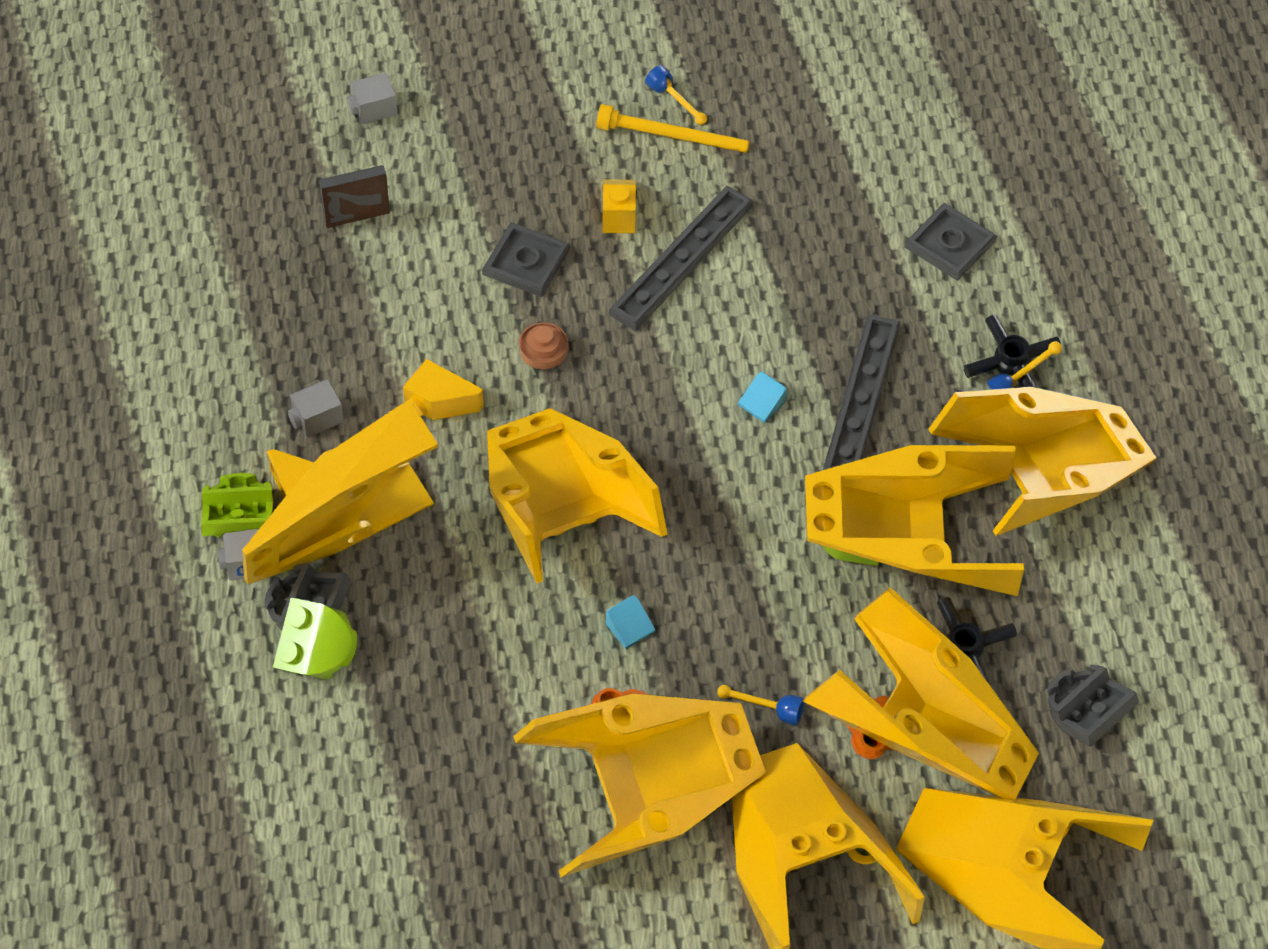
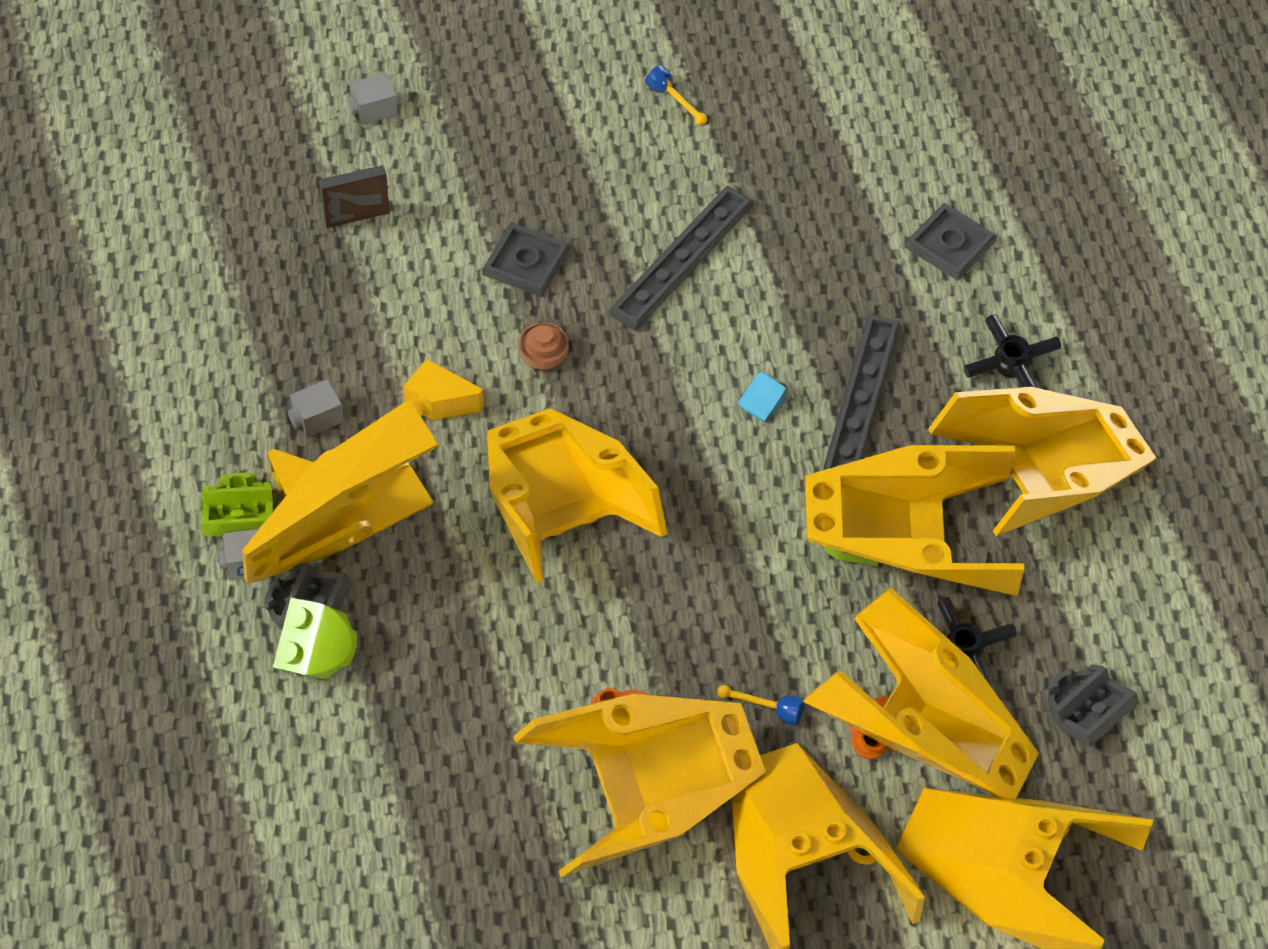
yellow piece [596,104,750,153] -> none
yellow slope [603,179,636,233] -> none
medium azure slope [606,595,655,649] -> none
yellow hinge [987,341,1062,390] -> none

